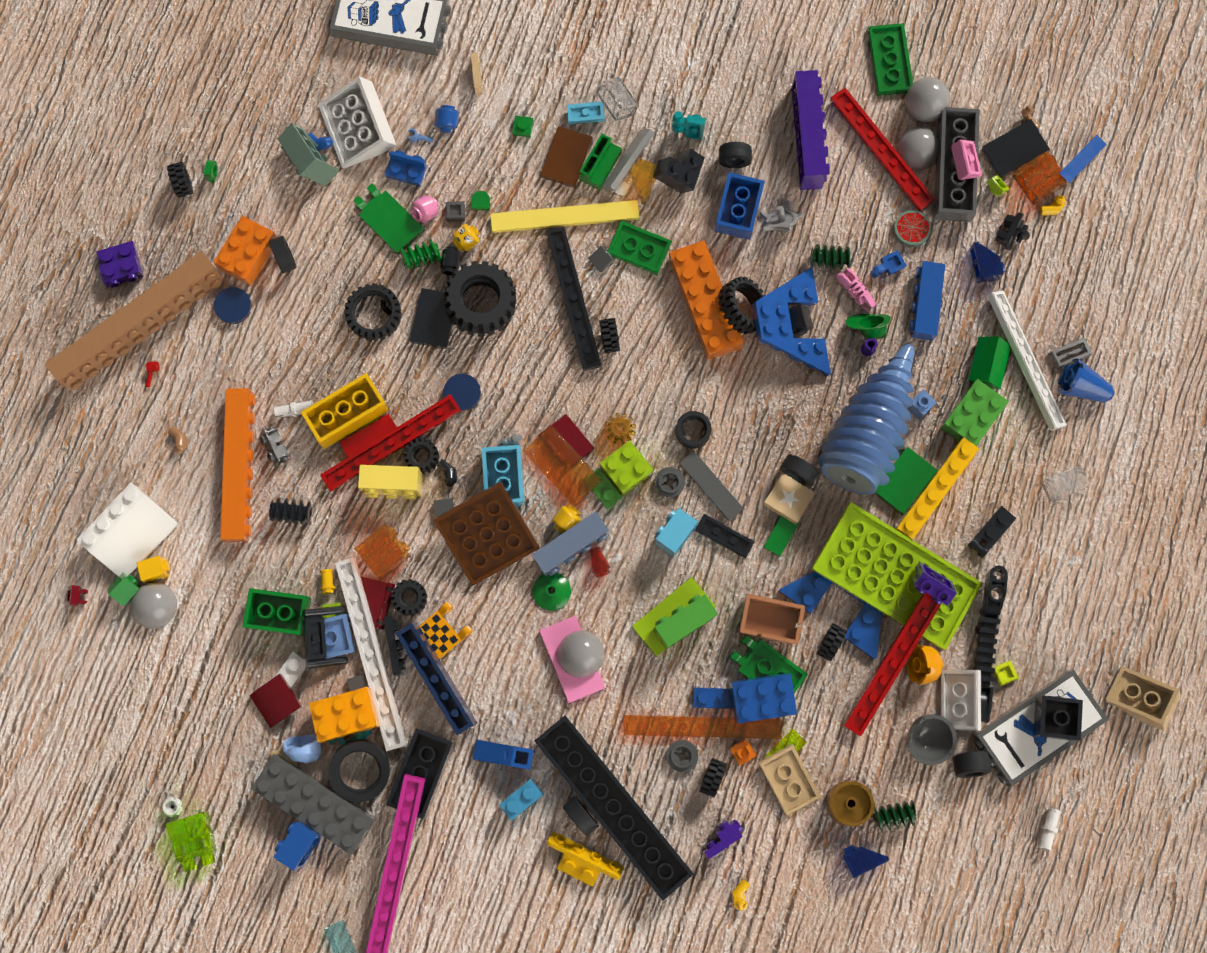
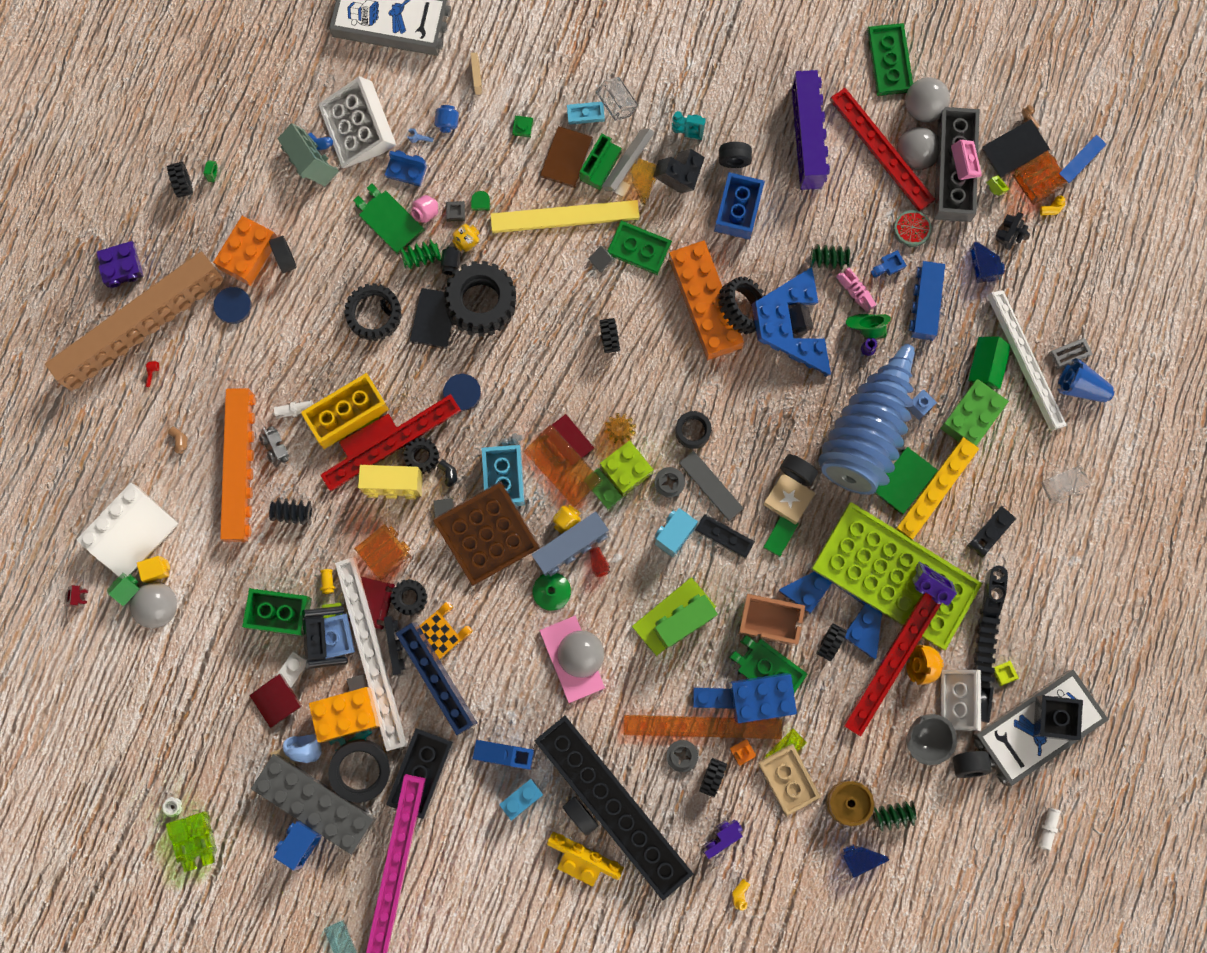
black plate [546,226,602,372] -> none
light grey piece [760,200,803,233] -> none
tan slope [1105,666,1181,732] -> none

